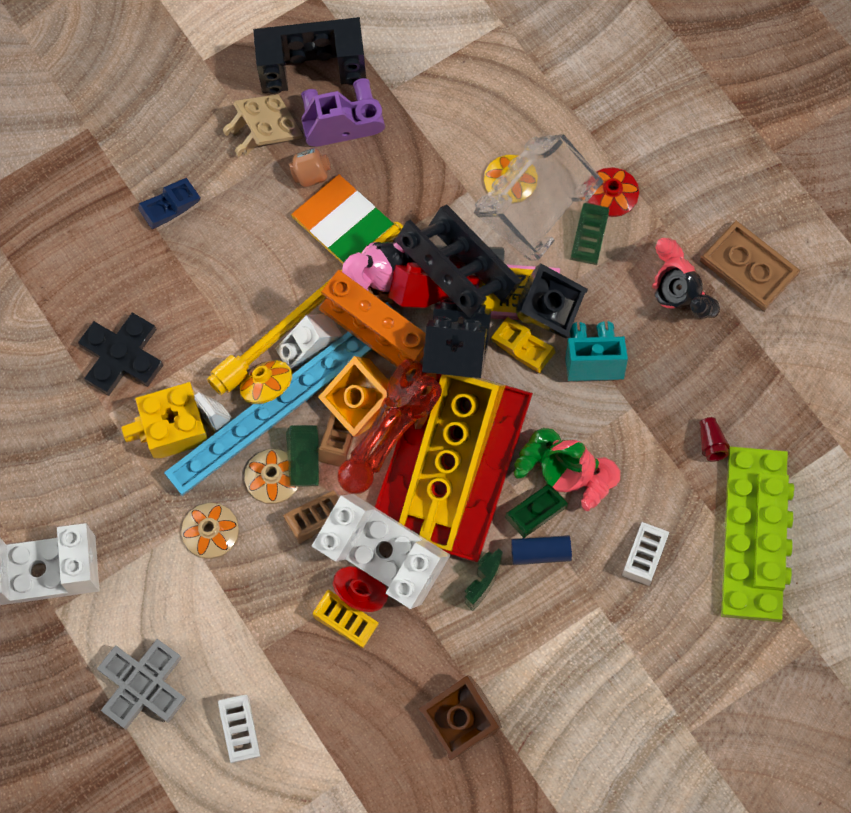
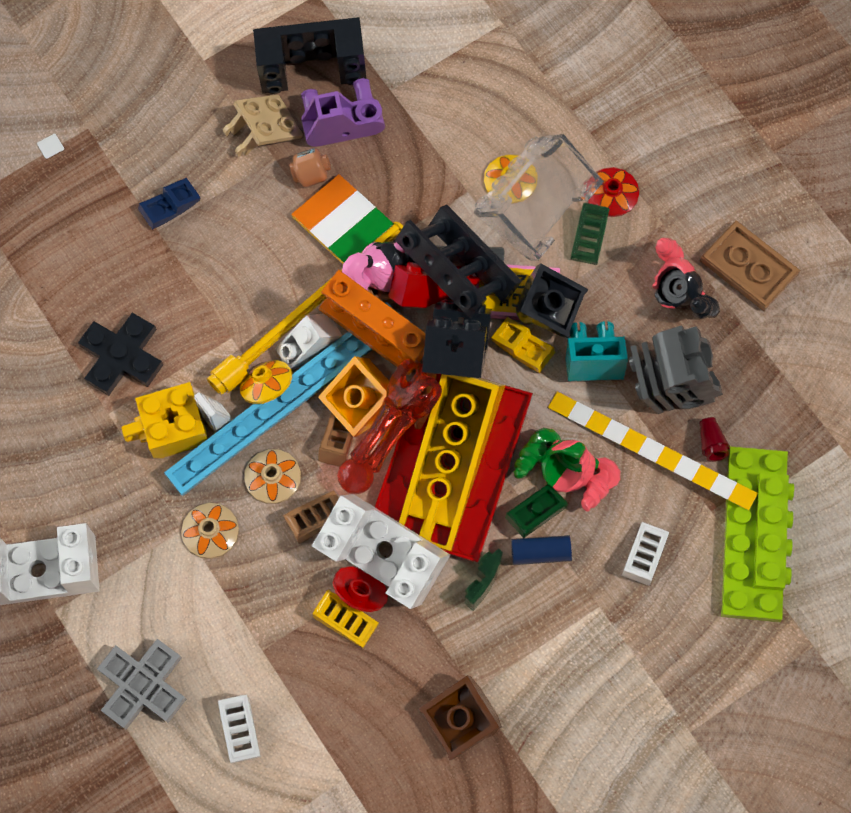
clear green slope [286,425,319,486] -> none
none -> white sticker [37,134,64,159]
none -> sticker [548,391,758,510]
none -> dark grey piece [629,325,723,414]

